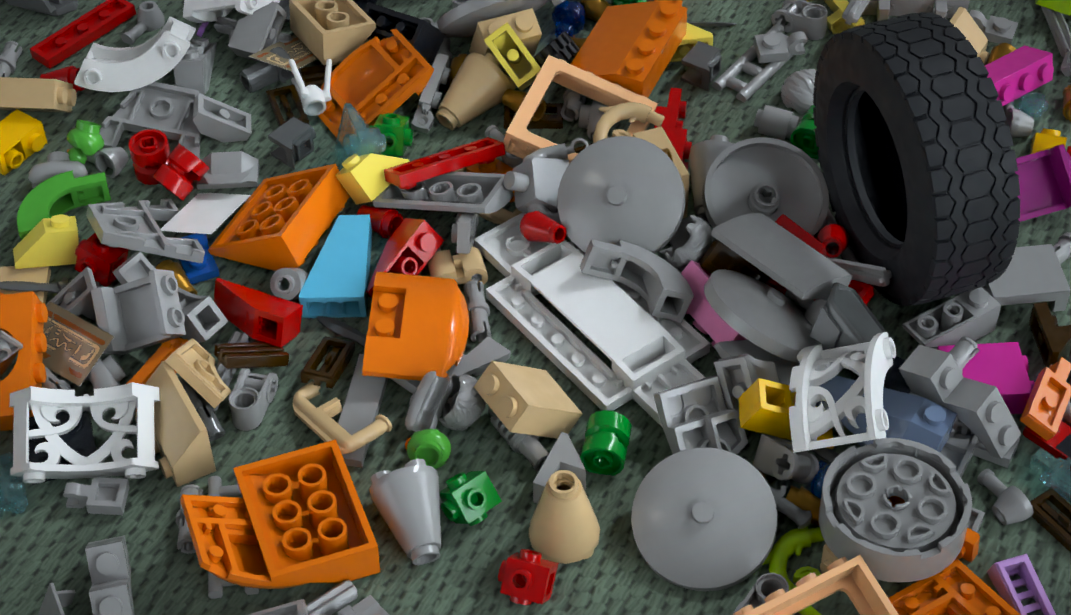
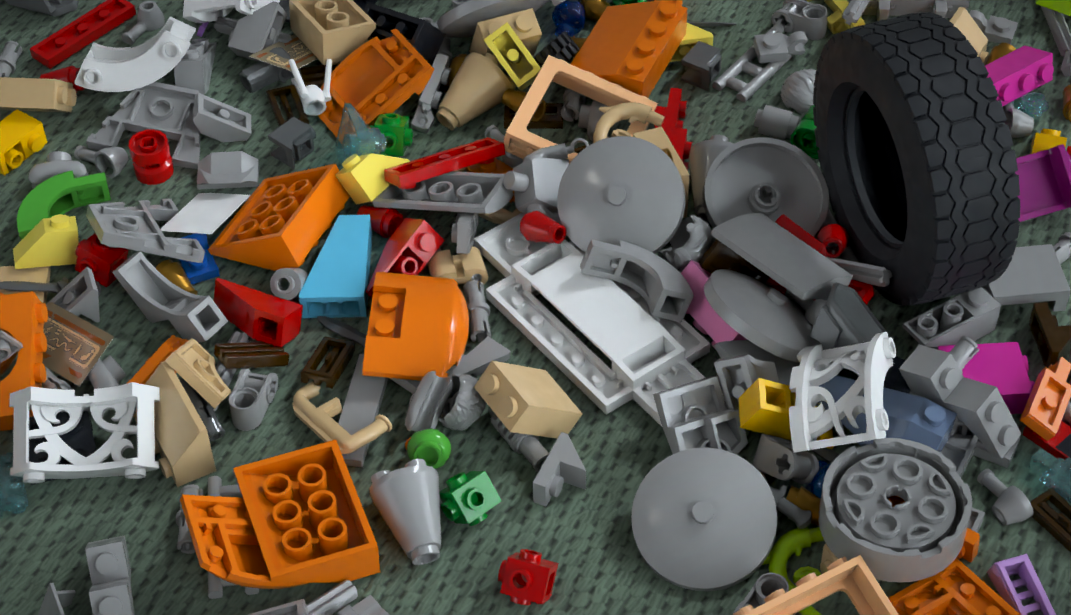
light grey plate [63,477,130,515] -> none
bright green animal [67,120,104,164] -> none
light grey panel [91,269,186,355] -> none
red wheel [152,143,210,201] -> none
tan cone [529,470,600,564] -> none
green wheel [580,410,632,476] -> none

